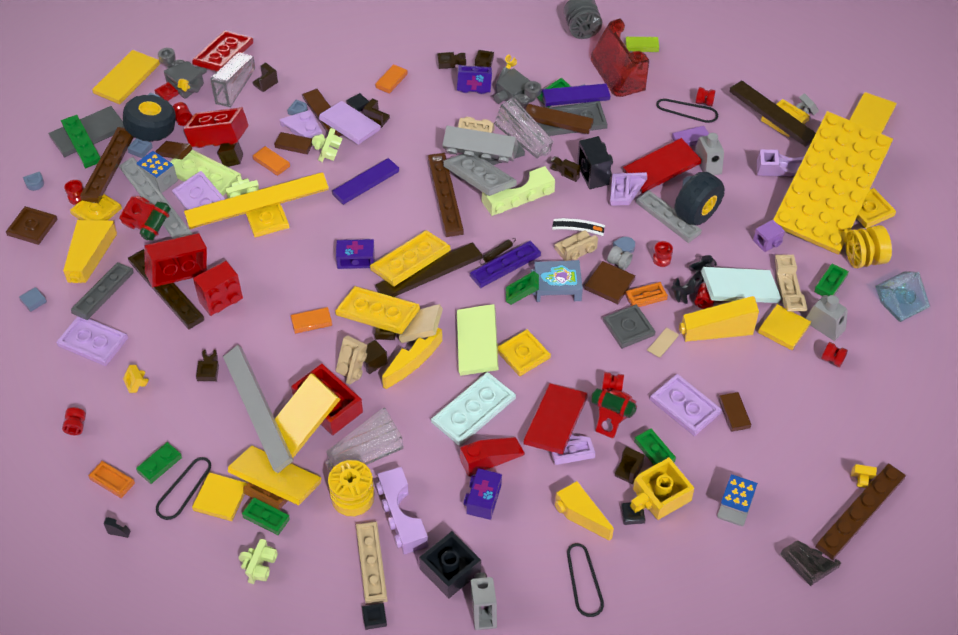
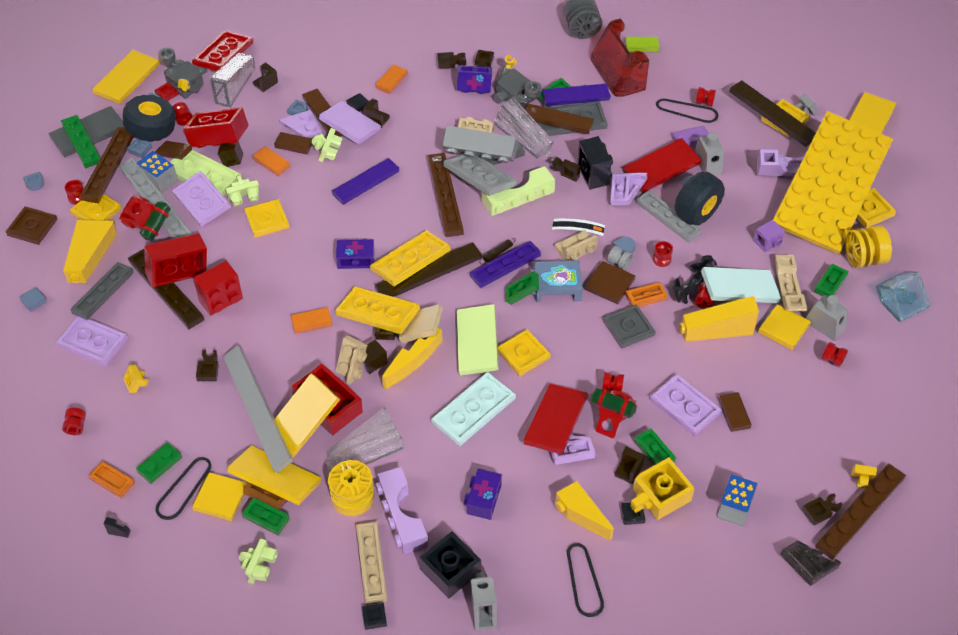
yellow tile [184,172,329,229] -> none
red slope [460,437,525,477] -> none
tan sticker [647,327,679,358] -> none
none -> dark brown plate [802,493,843,526]

